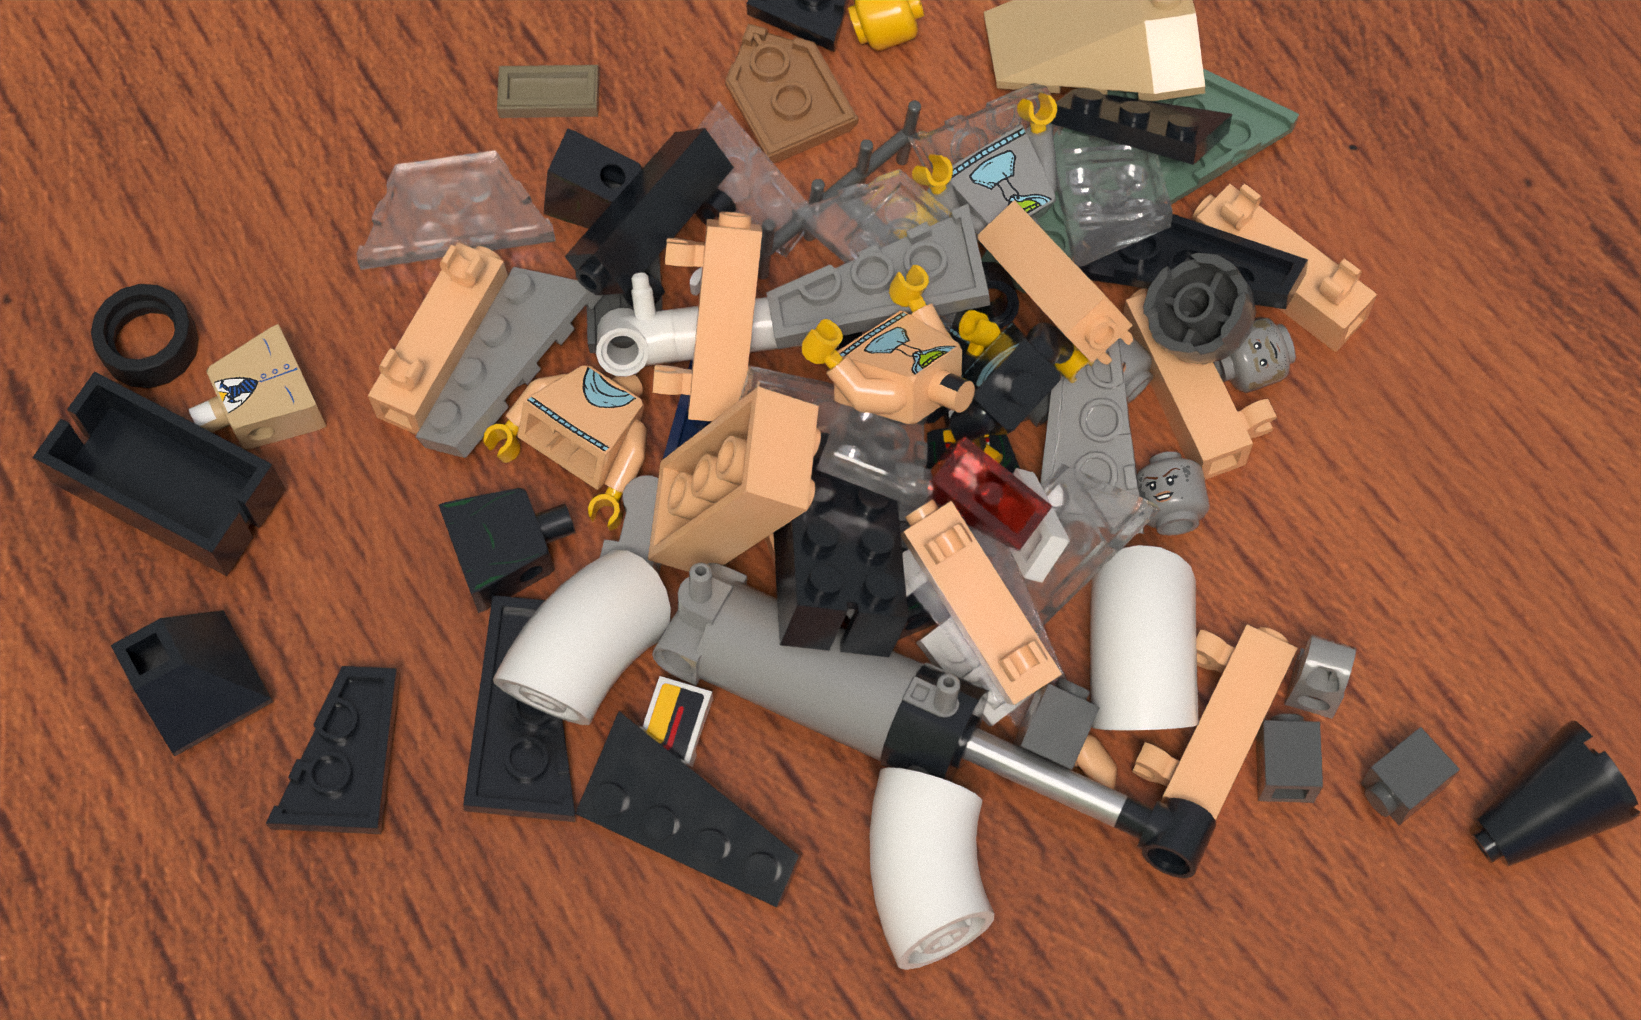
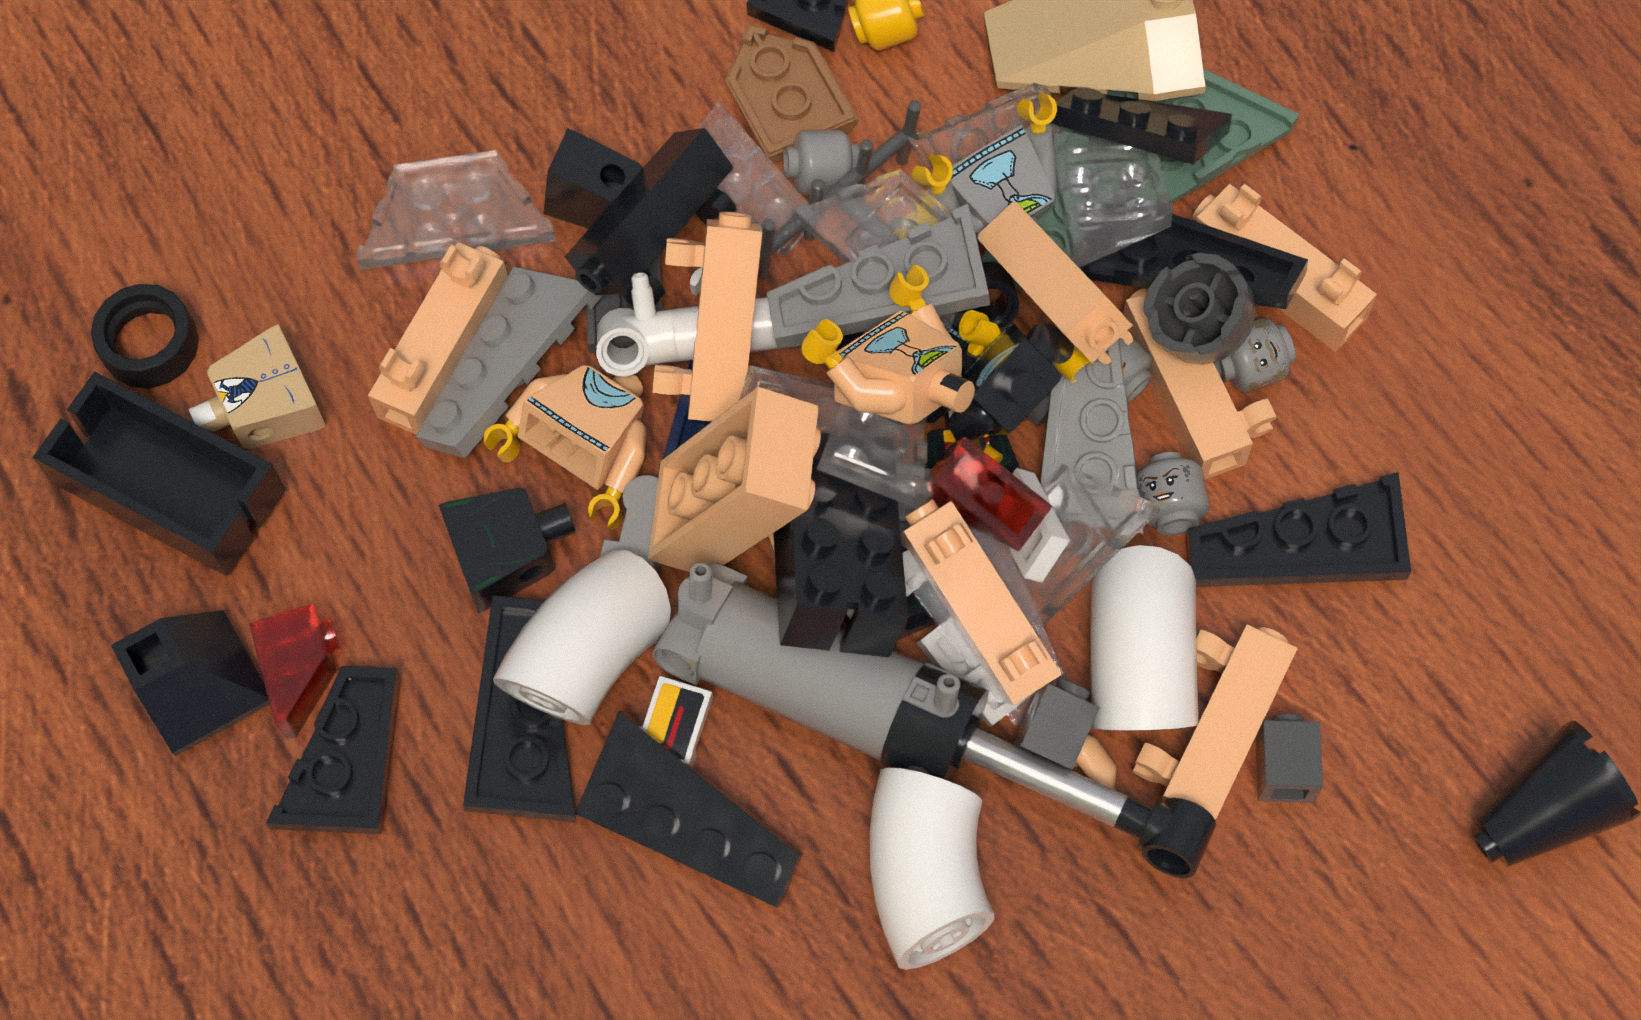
dark tan tile [497,65,600,118] -> none
light grey leg [1284,635,1356,719] -> none
dark grey brick [1361,727,1460,825] -> none
none -> clear red slope [249,604,341,740]
none -> light grey head [783,130,859,195]
none -> black wing [1186,472,1411,587]

